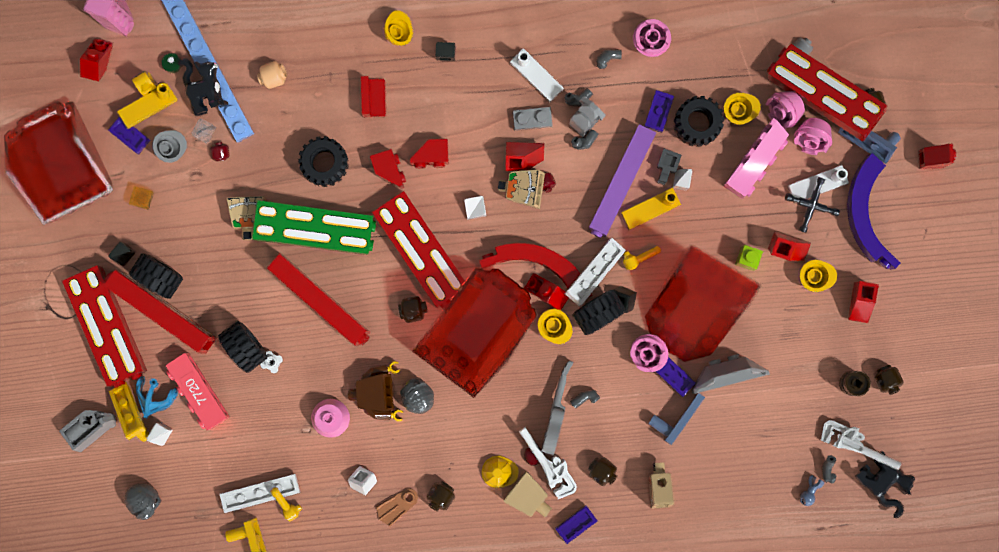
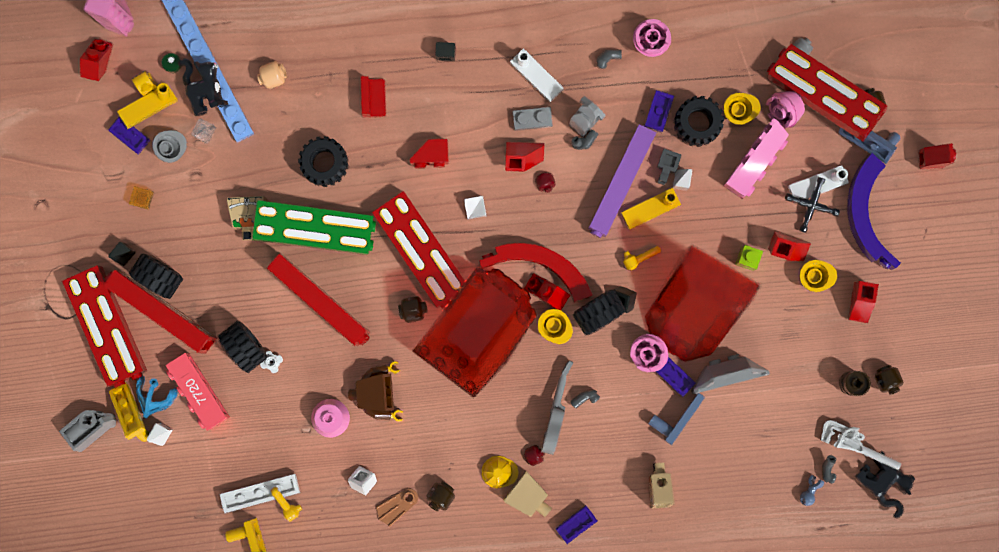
clear red windscreen [4,101,113,225] -> none
dark grey hair [124,483,162,520] -> none
dark red piece [210,142,229,161] -> none
red slope [370,149,406,189] -> none
yellow piece [383,10,413,46] -> none
dark grey hair [400,378,434,414] -> none
tan torso [498,170,545,209] -> none
white piece [519,427,577,499] -> none
dark grey arm [564,88,593,107] -> none
white plate [565,238,626,306] -> none
dark brown head [588,457,618,486] -> none
bright pink cone [794,118,832,155] -> none

